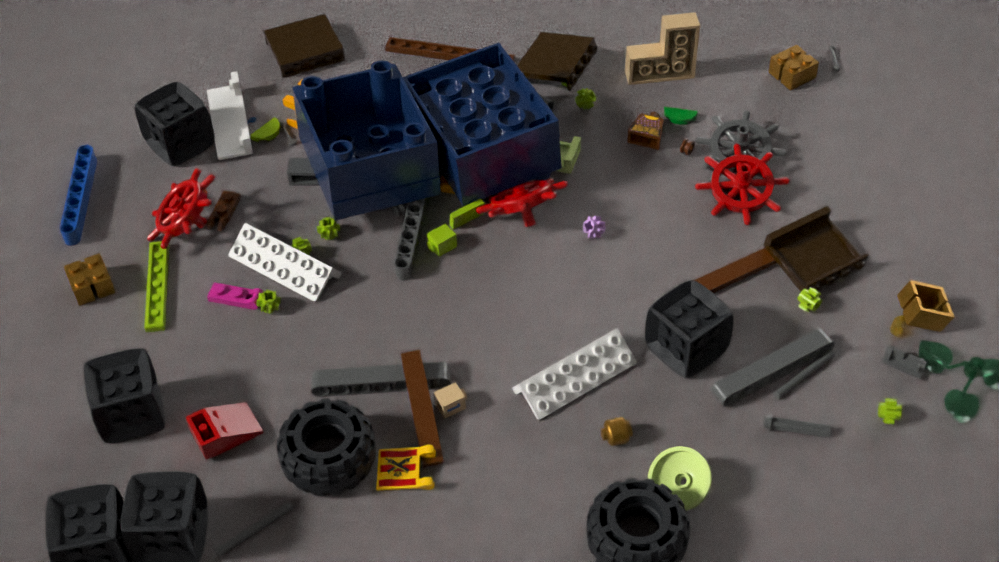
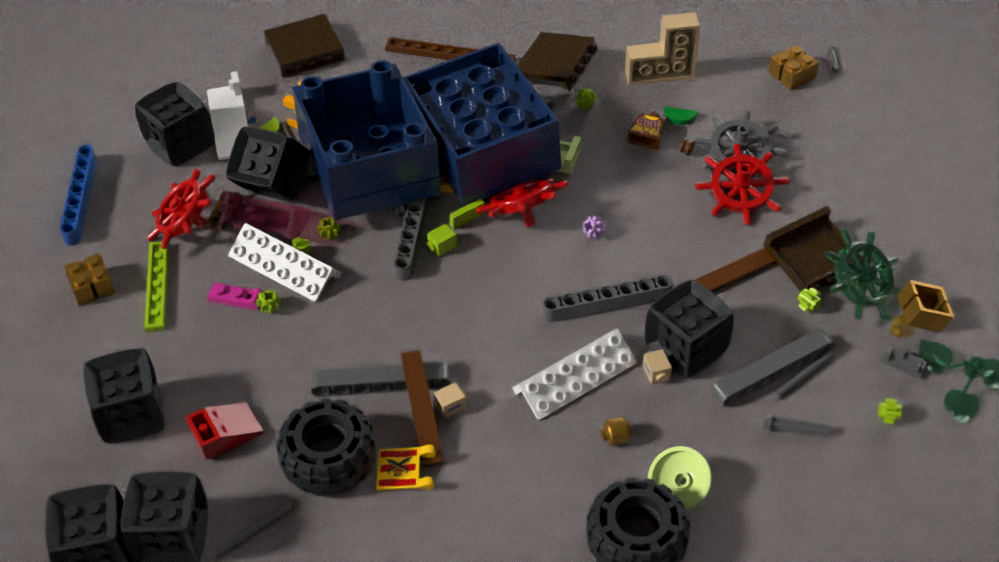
none -> clear pink windscreen [220,192,311,239]
none -> black piece [226,126,310,201]
none -> dark grey beam [543,274,673,322]
none -> tan brick [643,349,672,385]
none -> clear green piece [824,228,901,321]

